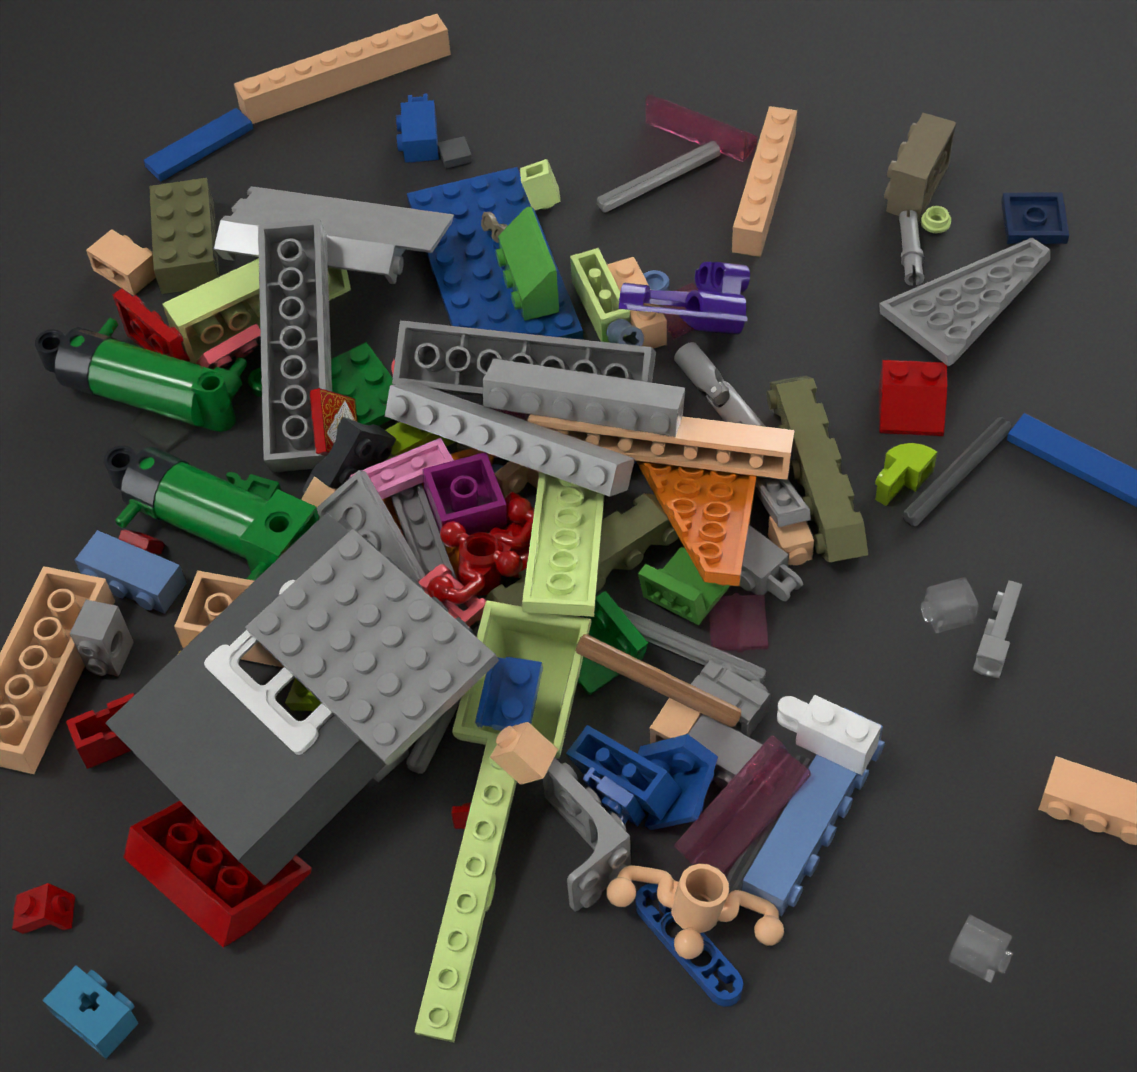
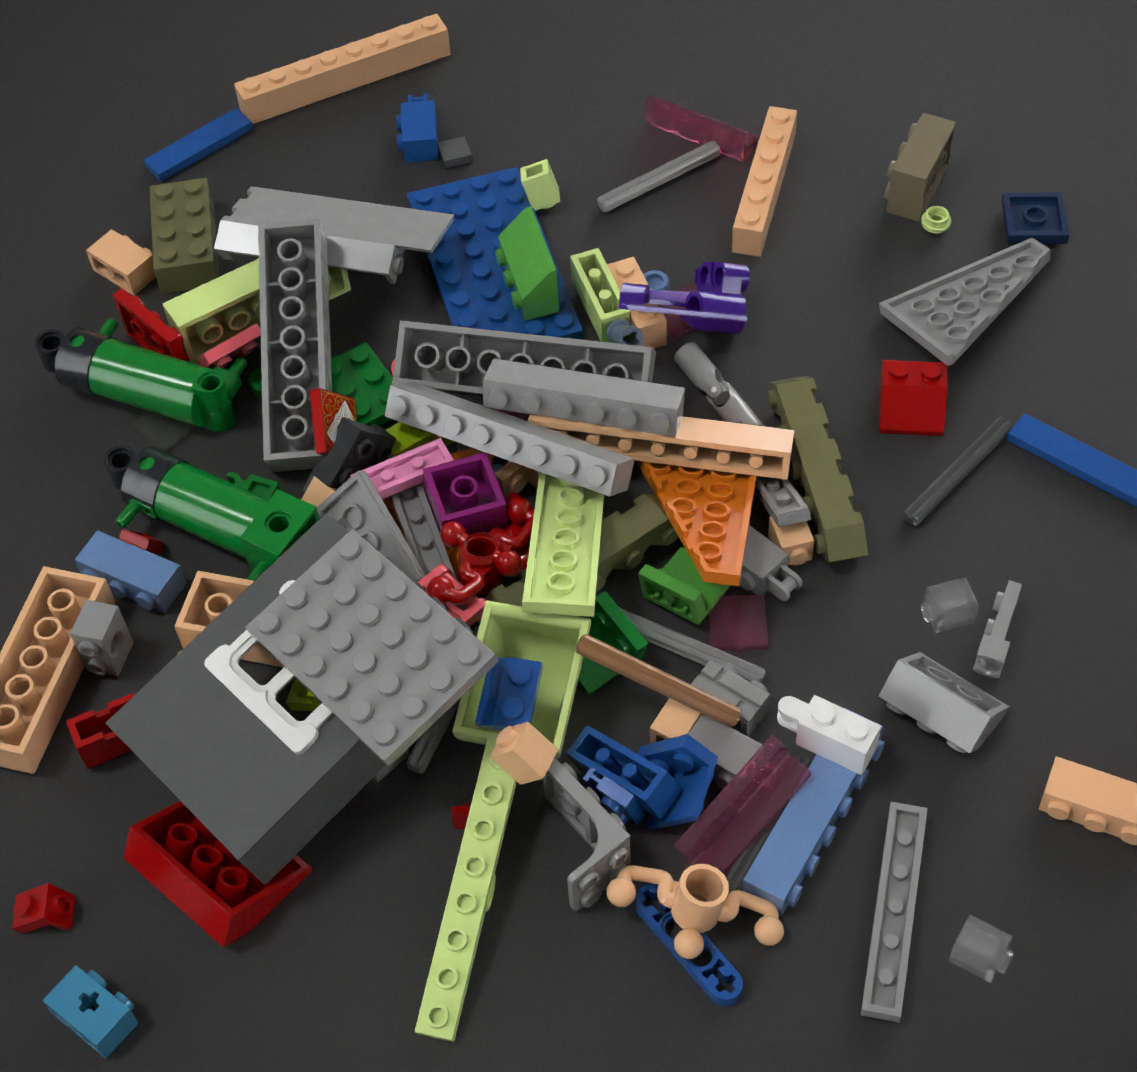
dark tan piece [481,212,508,243] -> none
lime brick [875,443,937,506] -> none
light grey pin [899,210,924,285] -> none
none -> light grey plate [860,802,928,1023]
none -> light grey slope [879,652,1010,753]

